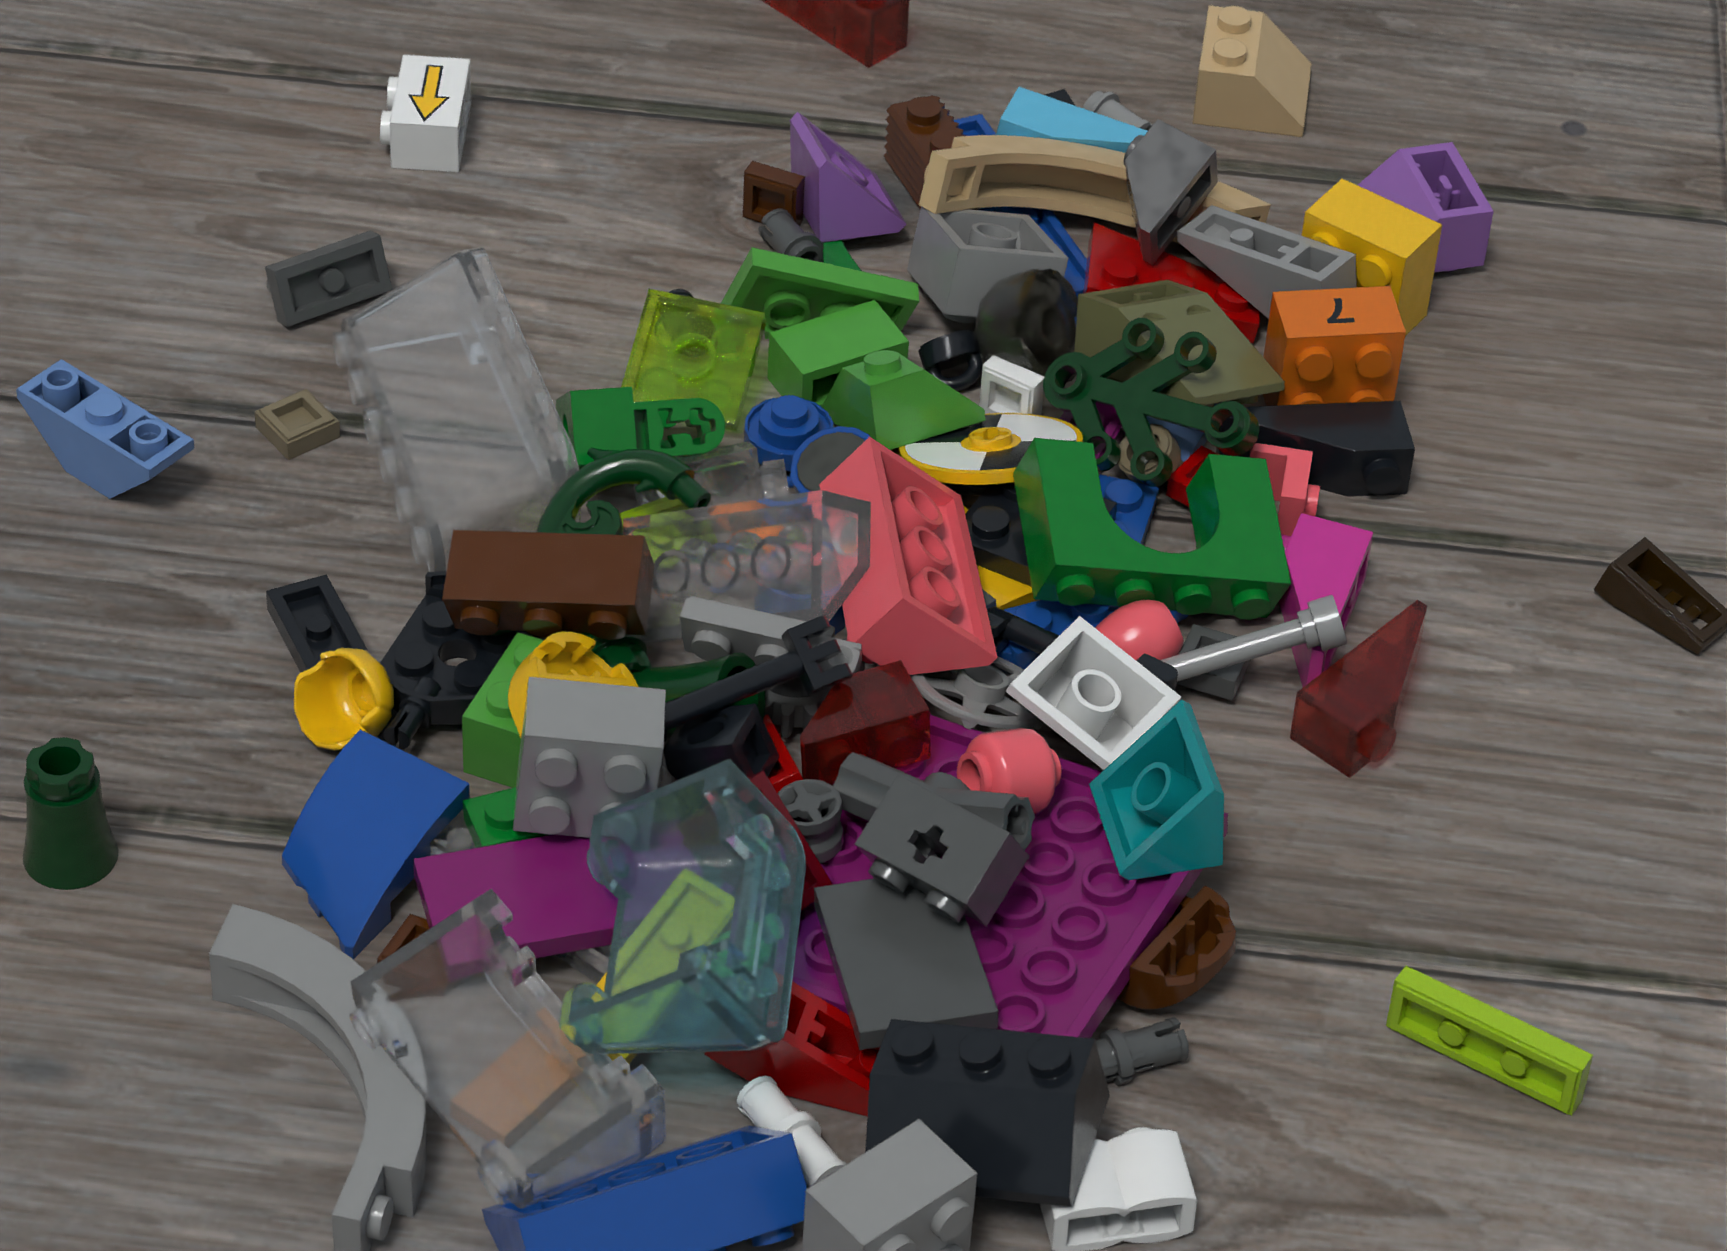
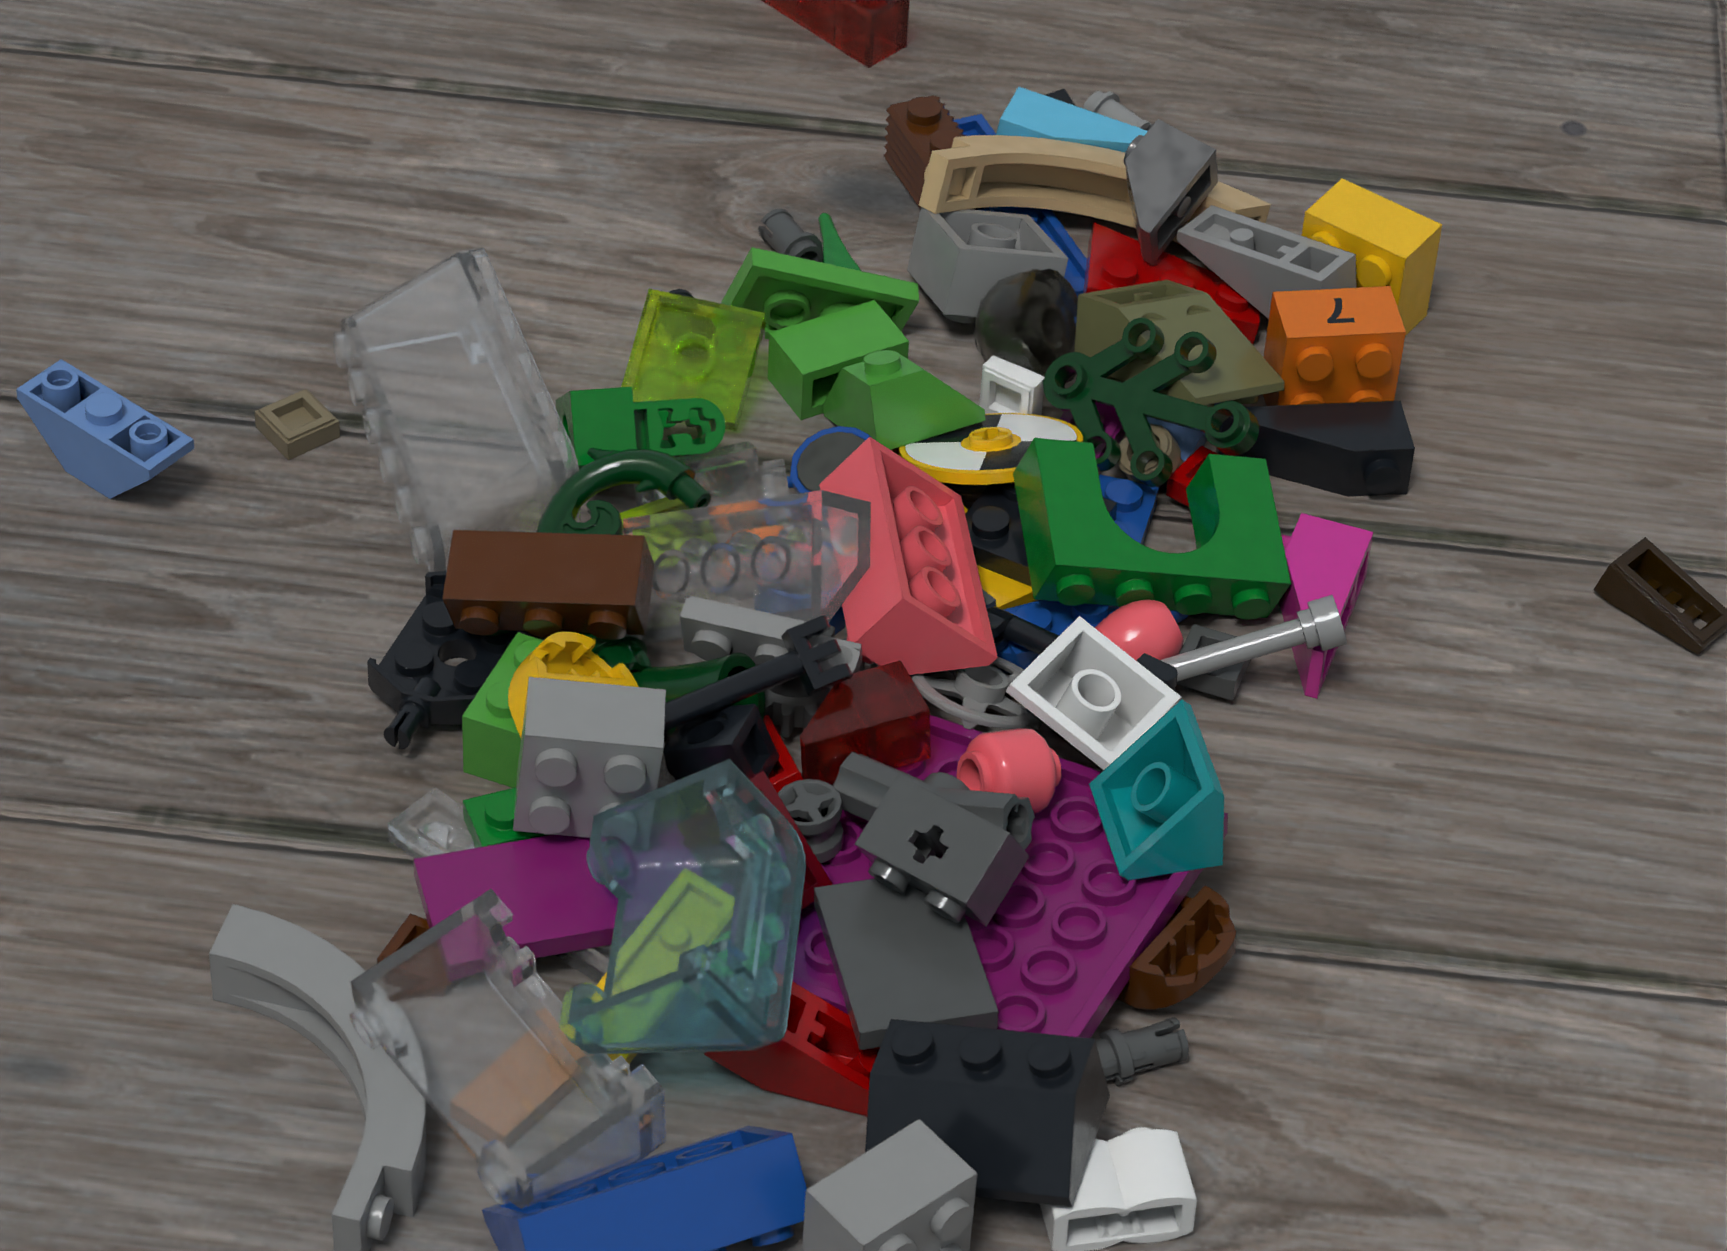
dark green plant [23,737,118,890] -> none
dark grey tile [265,230,393,327] -> none
black plate [266,574,368,673] -> none
blue slope [282,729,470,959] -> none
yellow hair [294,647,394,751] -> none
white brick [380,55,471,172] -> none
white pin [737,1076,846,1188] -> none
reddish brown tile [743,161,805,226] -> none
blue plate [744,395,833,471] -> none
medium lavender slope [790,112,906,243] -> none
black tile [918,330,983,391] -> none
tan slope [1192,6,1312,137] -> none
coral bracket [1250,443,1320,536] -> none
clear red slope [1290,600,1428,778] -> none
medium lavender slope [1358,142,1494,273] -> none
lime tile [1386,965,1593,1116] -> none

